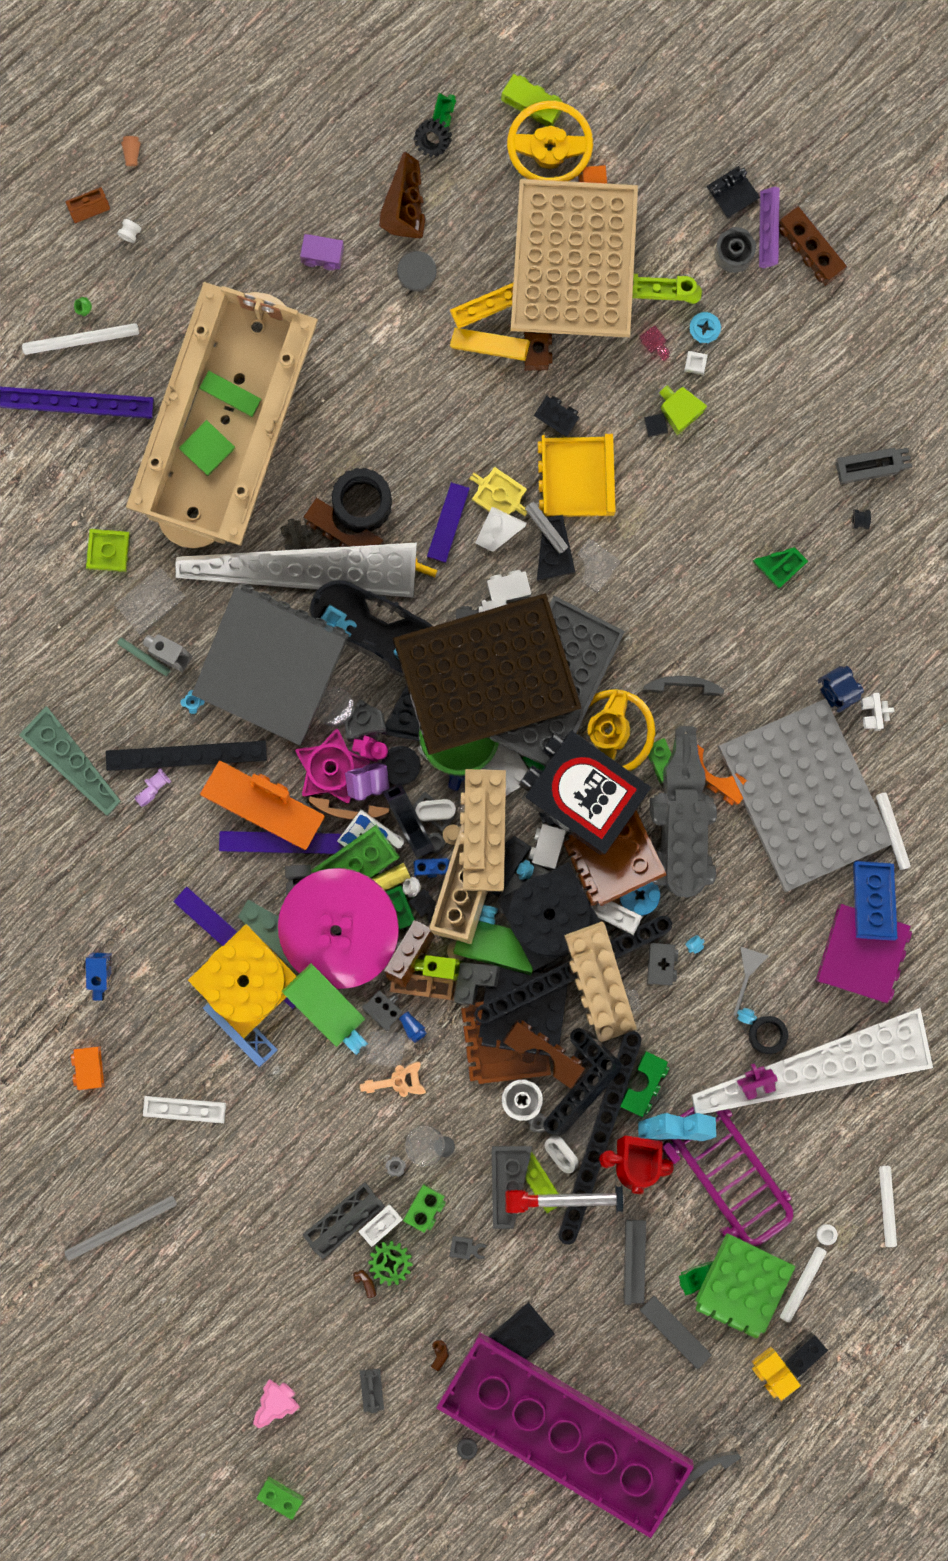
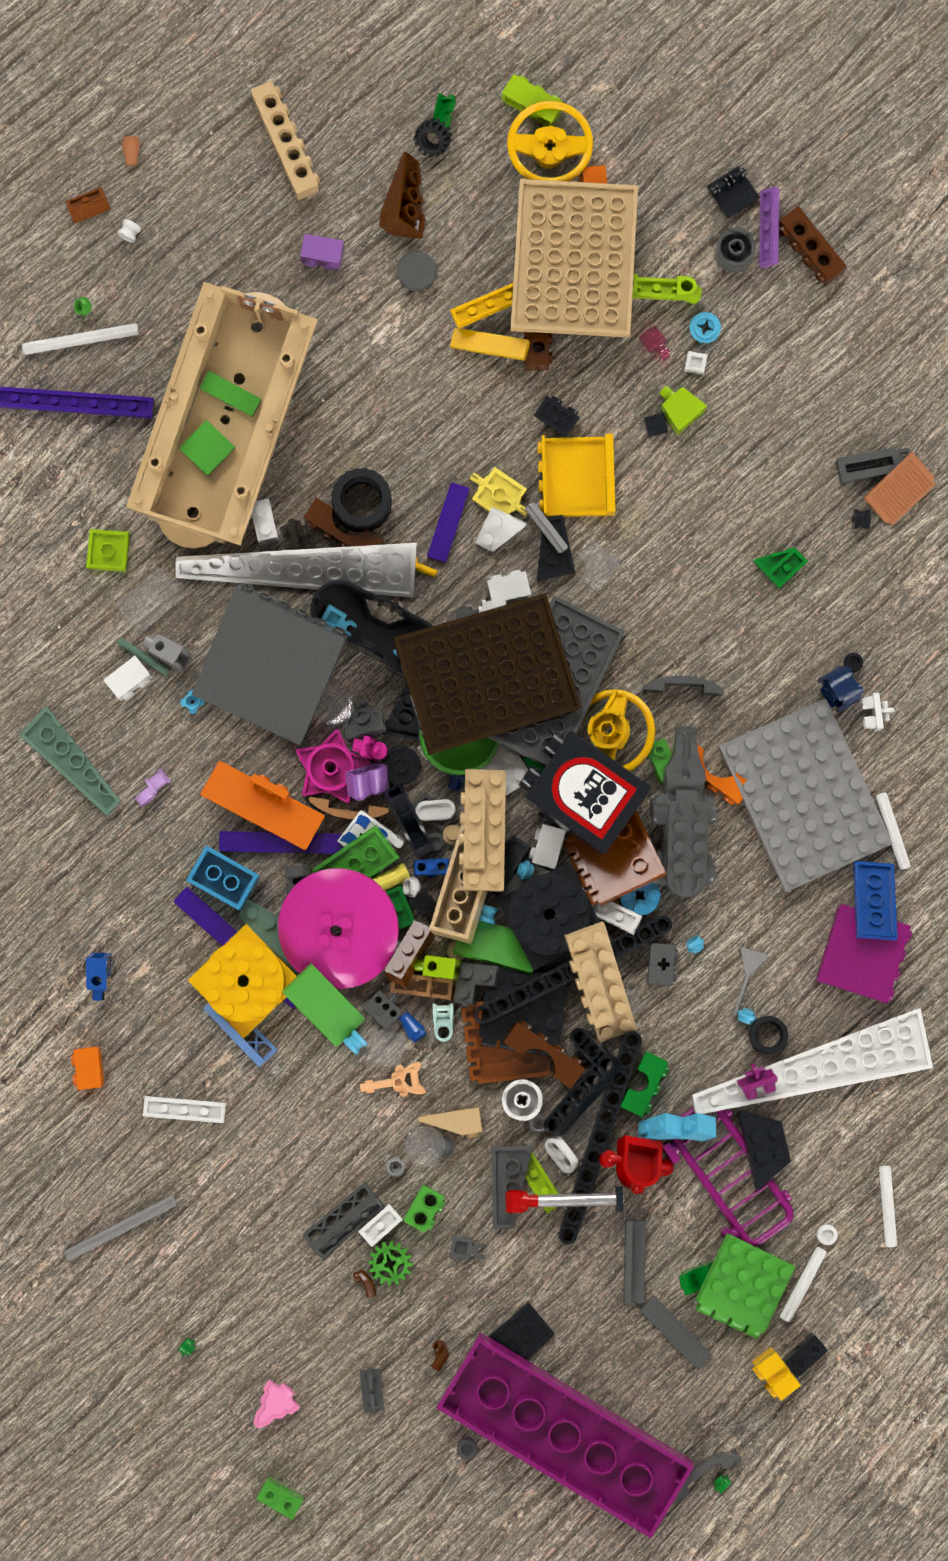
black plate [106,740,267,771] -> none
none -> white brick [104,656,152,701]
none -> green plate [178,1337,196,1357]
none -> dark azure brick [186,846,261,911]
none -> tan brick [250,81,321,200]
none -> white brick [252,498,279,546]
none -> tan slope [418,1107,482,1138]
none -> light aqua piece [433,1003,453,1042]
none -> green plate [713,1474,731,1494]
none -> black wing [737,1110,791,1189]
none -> black plate [843,653,863,673]
none -> nougat window [863,452,936,526]

